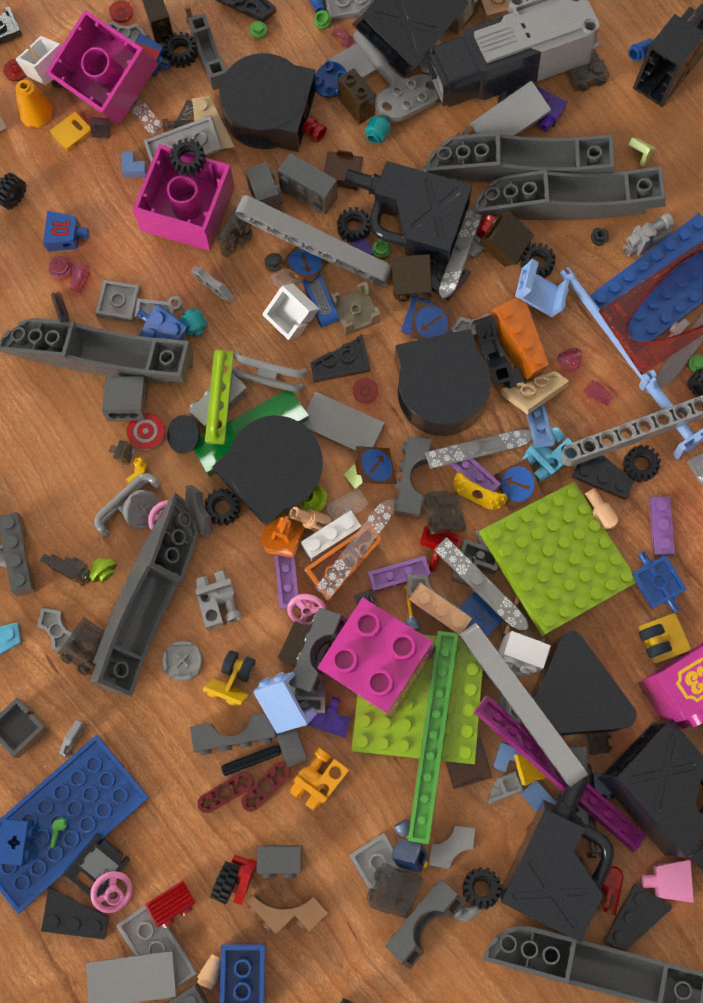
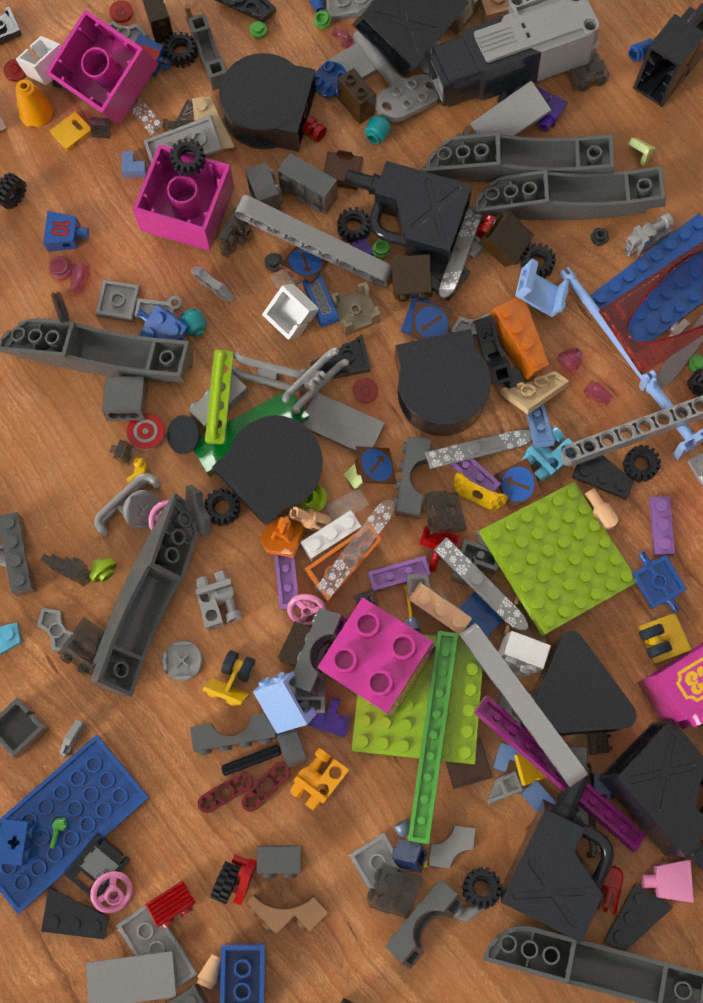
none -> light grey piece [282,347,349,414]

